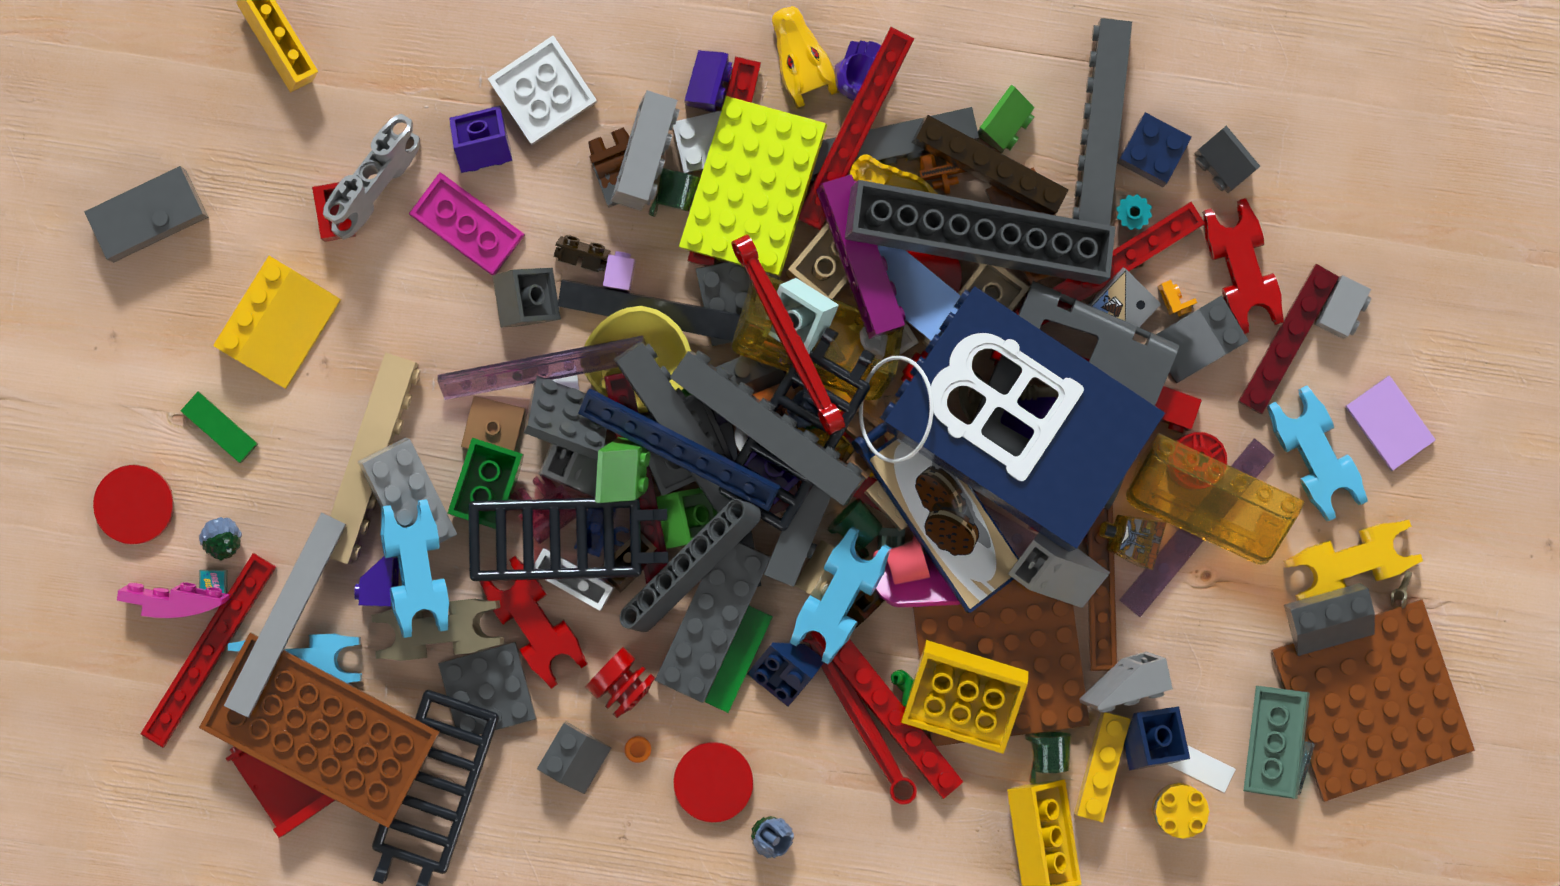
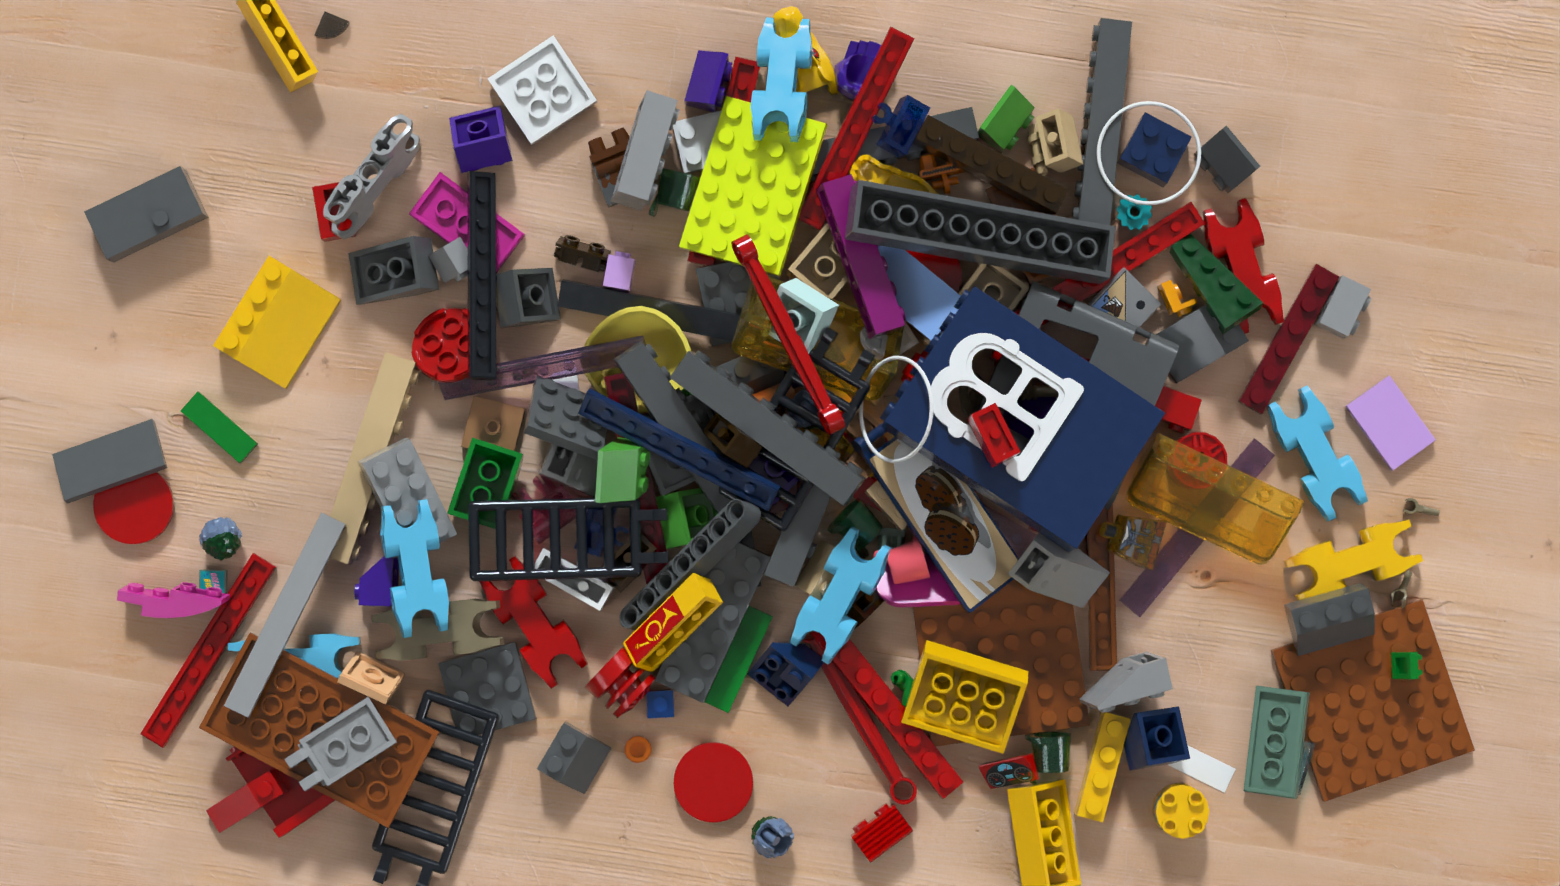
none -> dark grey tile [52,419,167,504]
none -> red slope [206,769,289,833]
none -> light grey tile [285,697,397,791]
none -> clear smoke tile [315,11,350,39]
none -> light nougat tile [337,651,405,705]
none -> dark grey slope [348,236,439,305]
none -> red tile [411,308,468,383]
none -> light grey brick [428,237,468,283]
none -> black tile [467,171,496,381]
none -> yellow brick [623,573,723,672]
none -> blue plate [646,690,674,718]
none -> dark brown slope [703,412,763,468]
none -> medium azure piece [750,17,813,142]
none -> red brick [851,803,913,863]
none -> clear blue brick [871,95,930,157]
none -> red panel [967,403,1020,468]
none -> slope [979,753,1039,789]
none -> tan brick [1027,108,1083,176]
none -> white piece [1097,101,1201,205]
none -> dark green wing [1170,233,1263,335]
none -> green tile [1391,652,1423,679]
none -> dark tan hand [1403,498,1440,516]

